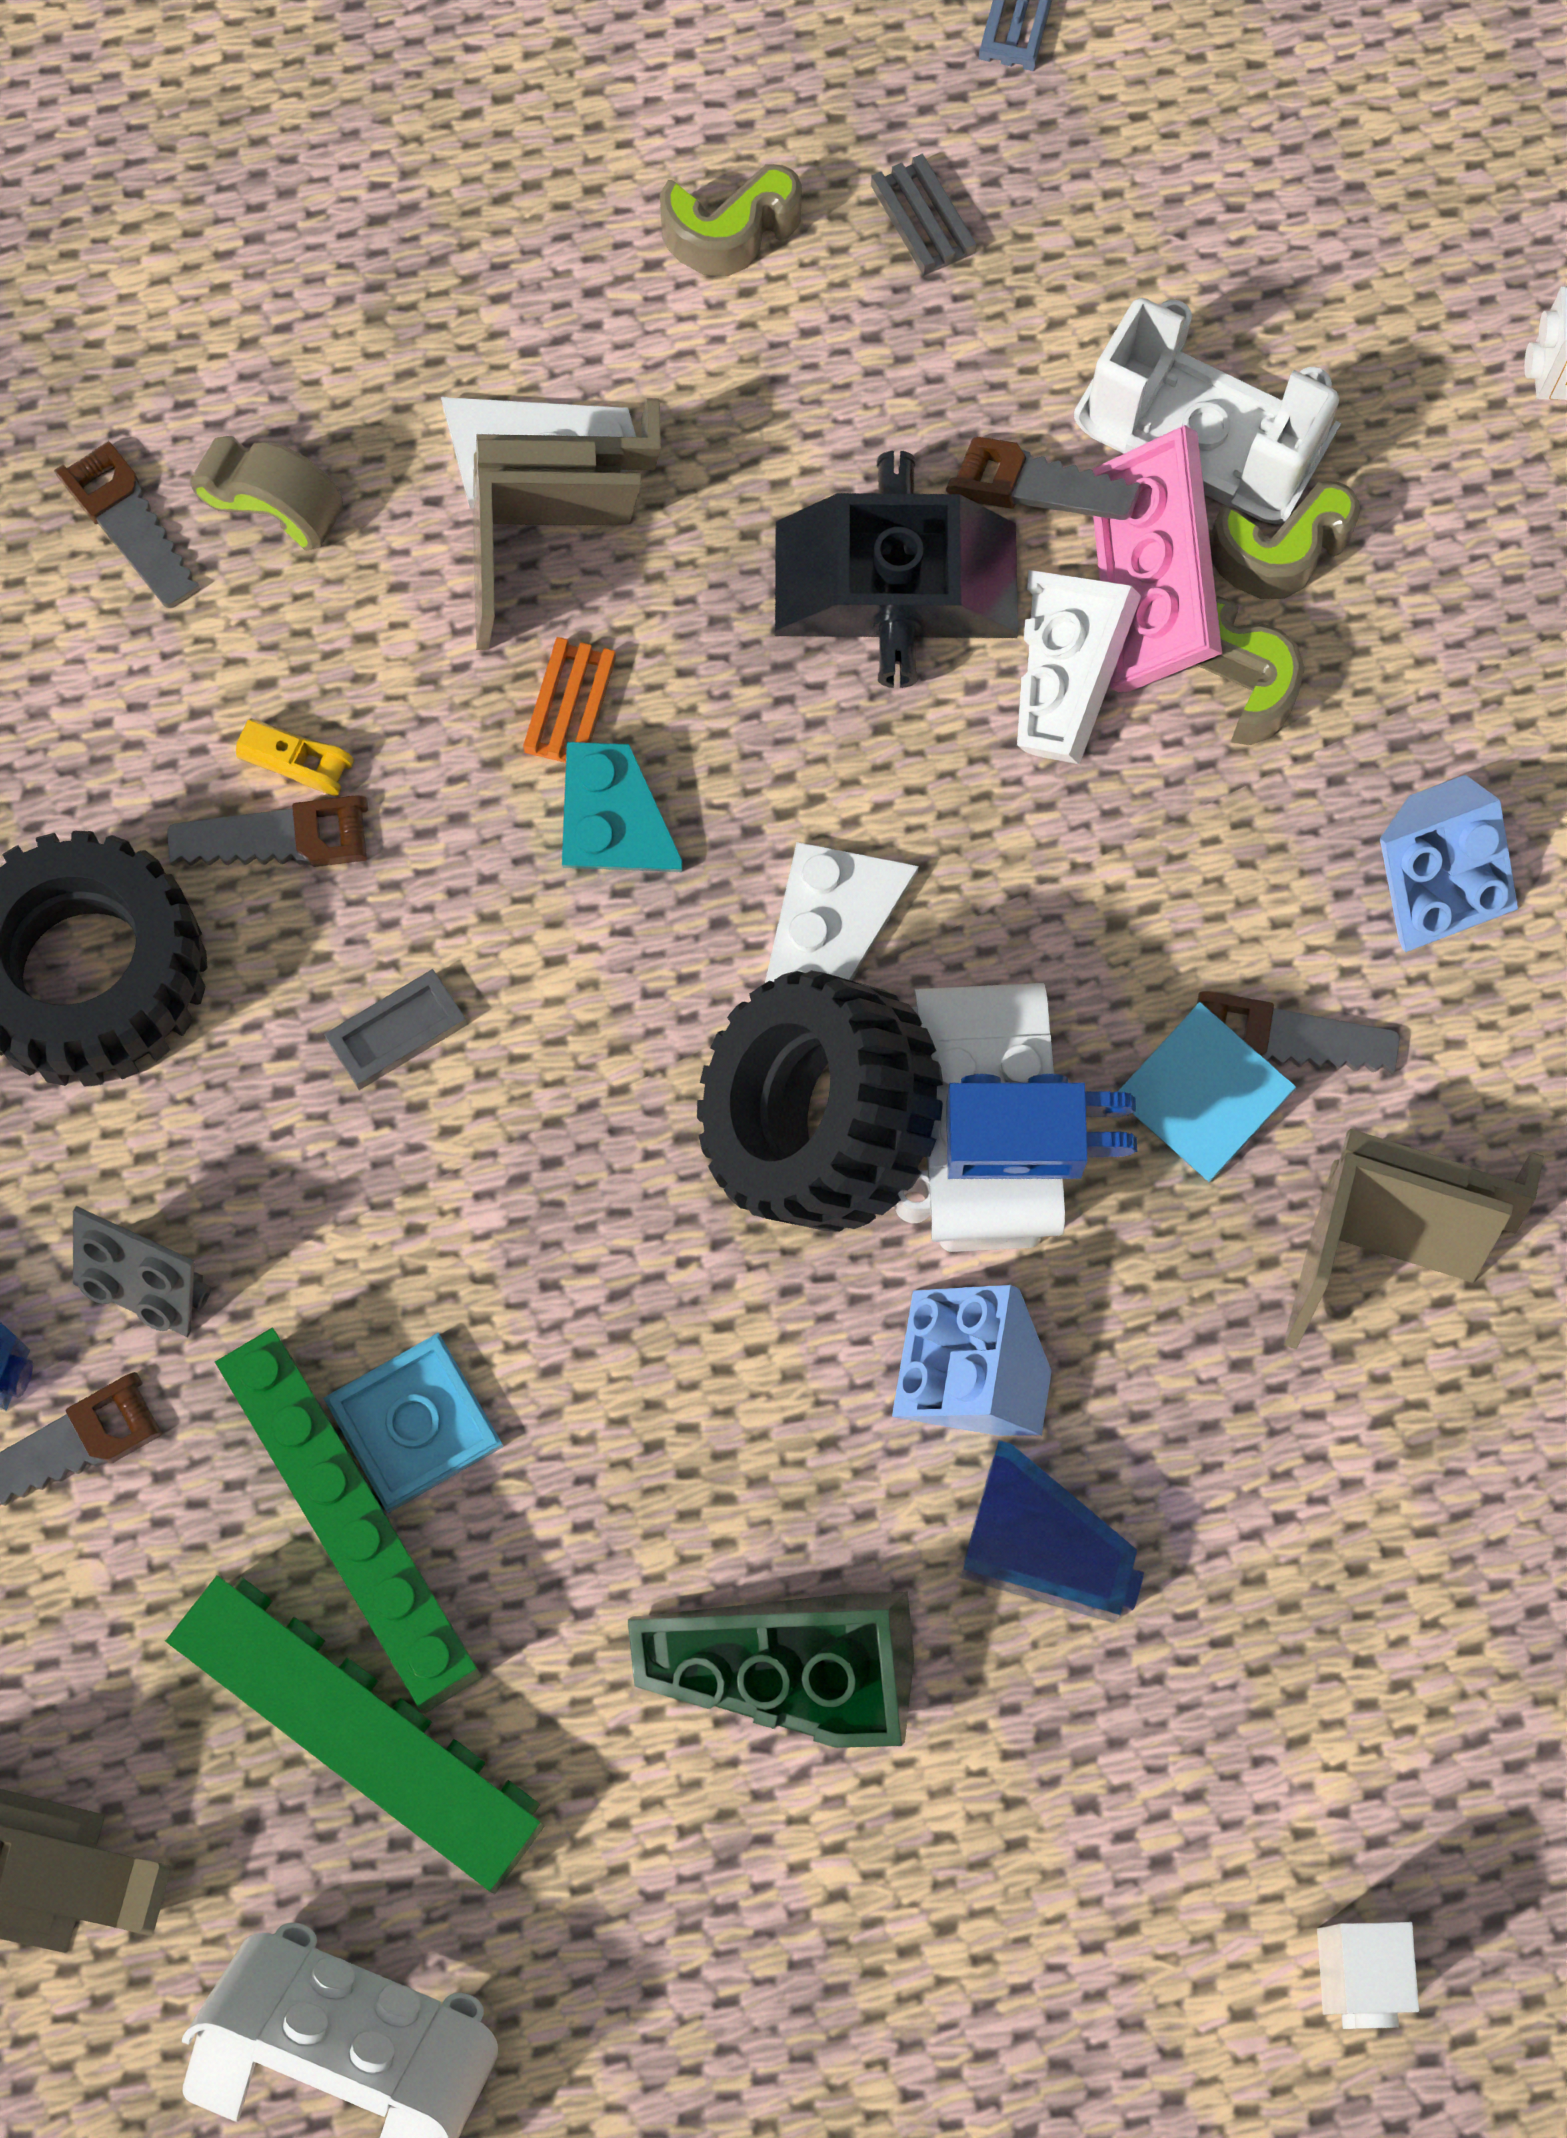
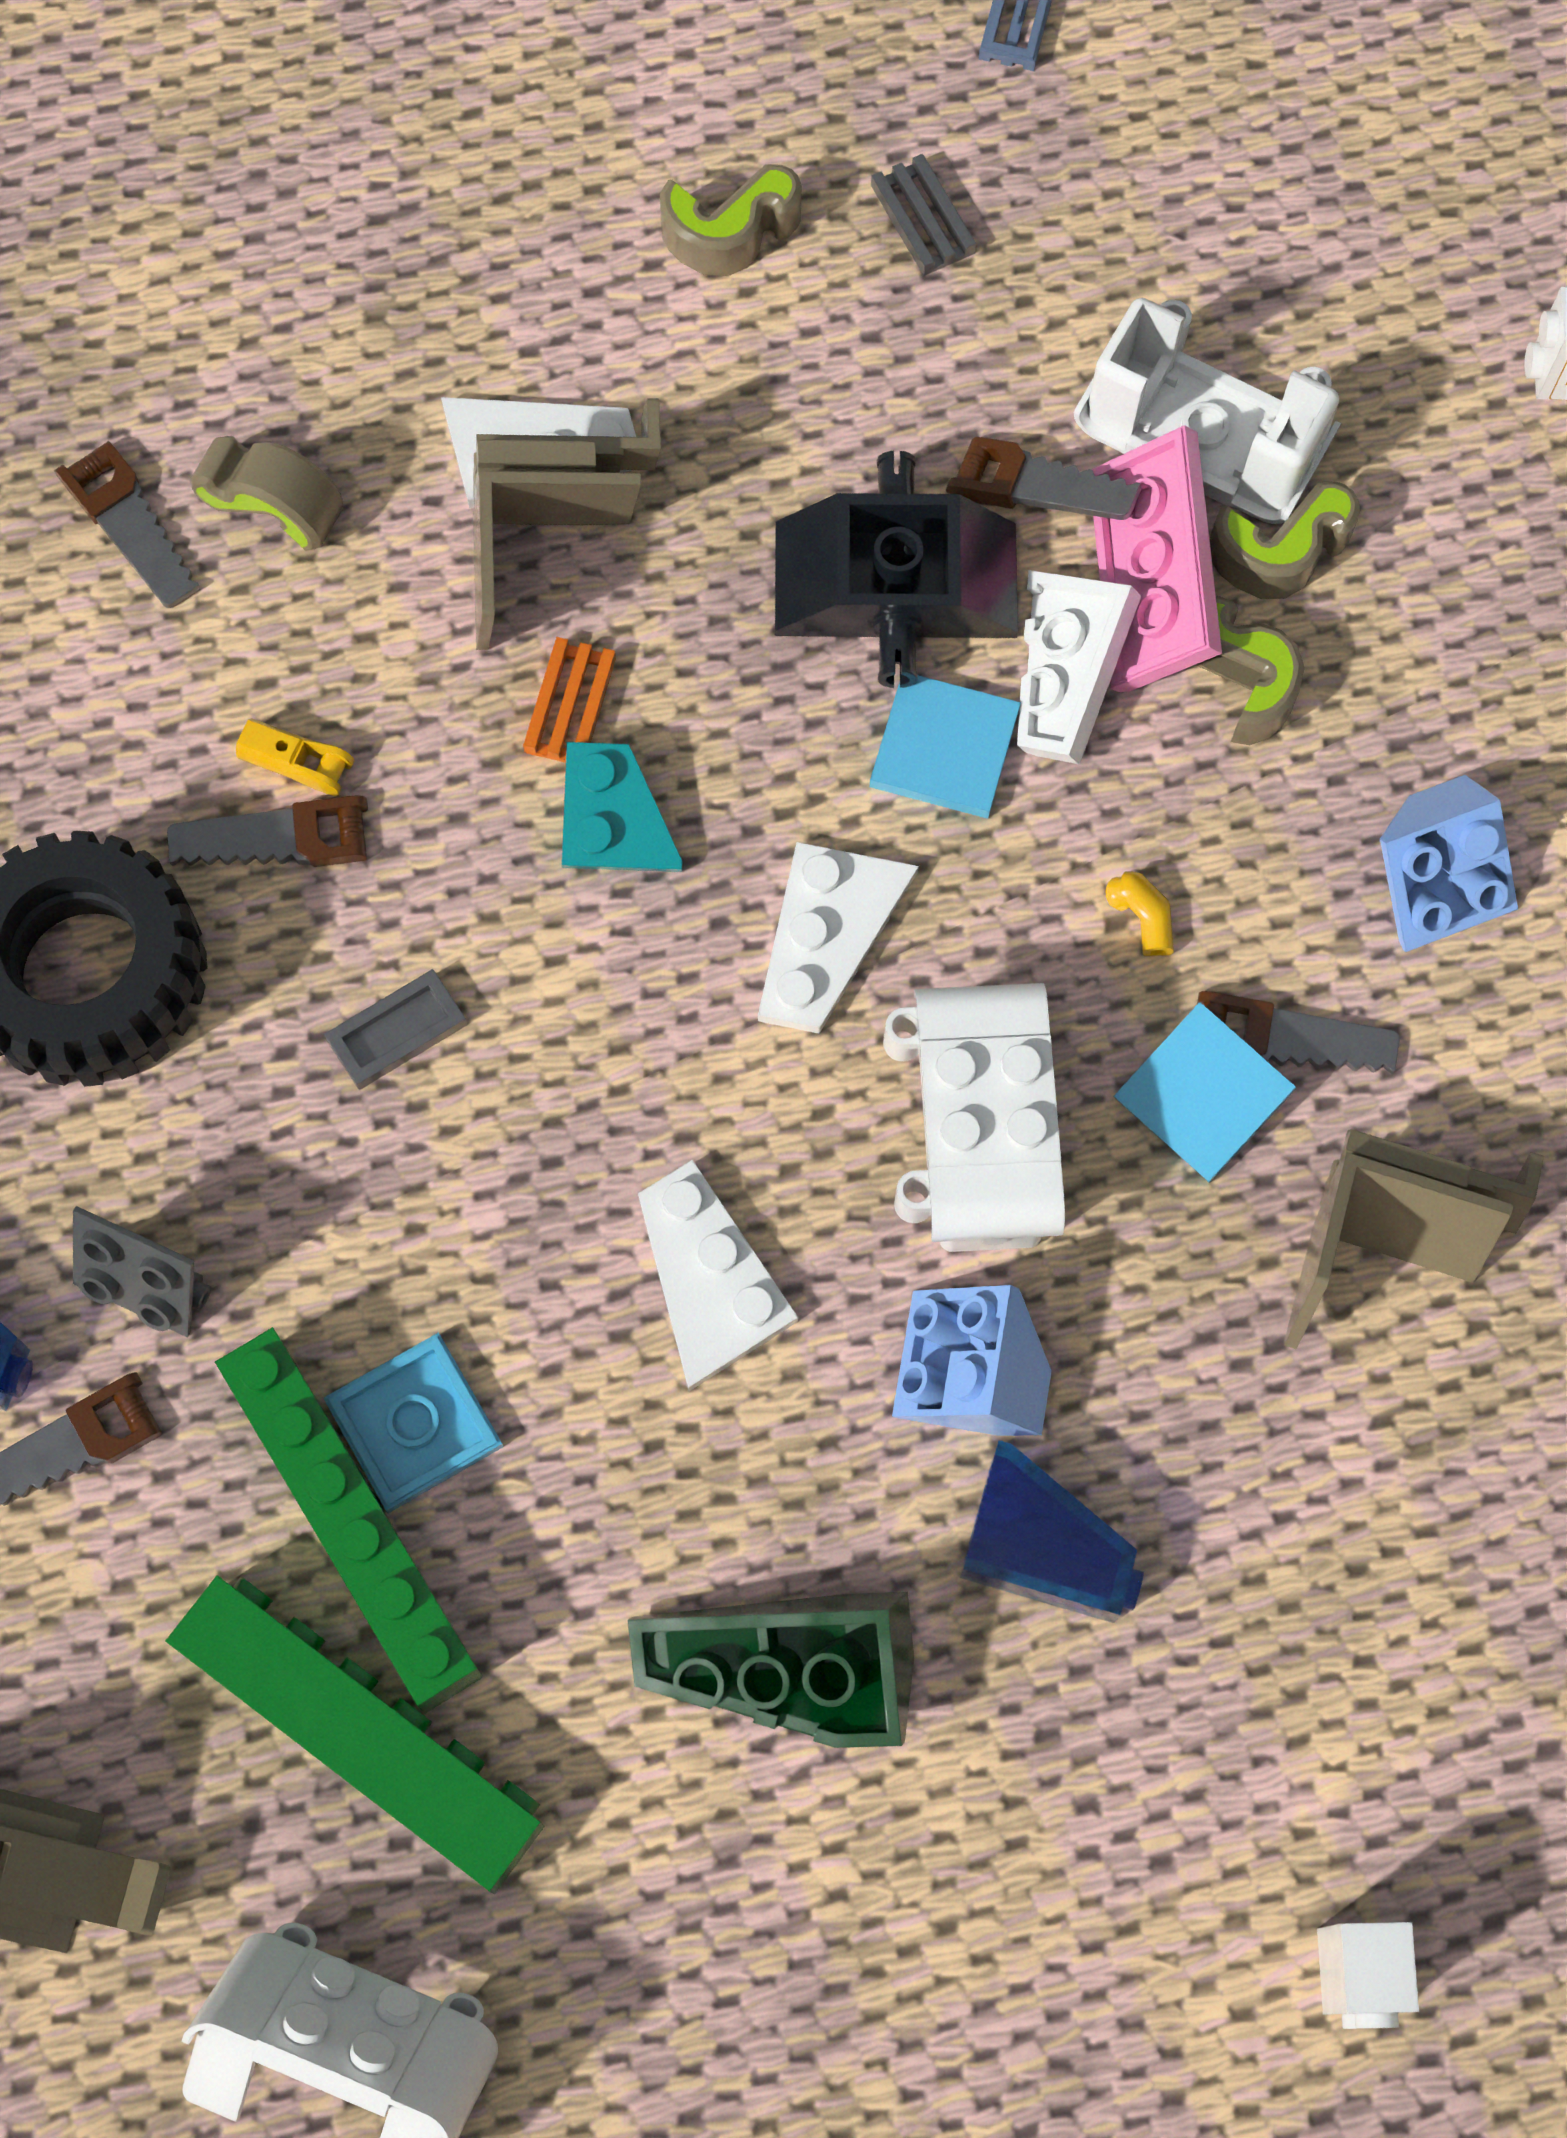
black tyre [697,970,943,1232] -> none
blue hinge [946,1074,1138,1179] -> none
none -> white wing [638,1160,798,1391]
none -> medium azure tile [869,675,1021,819]
none -> yellow arm [1105,871,1174,956]

